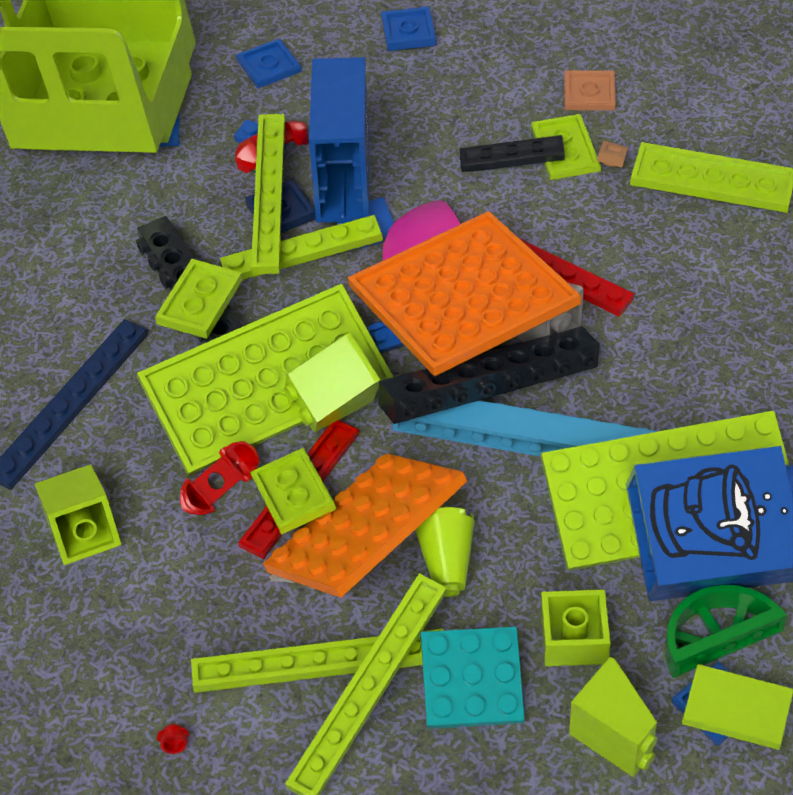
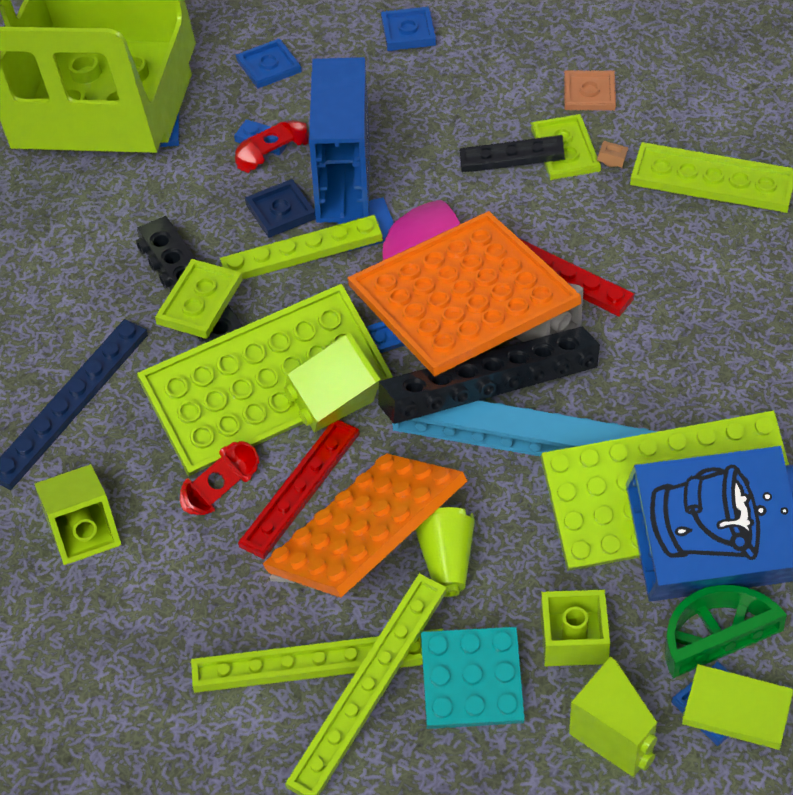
red plate [157,724,189,754] -> none
lime tile [250,448,336,535] -> none
lime plate [251,114,285,274] -> none

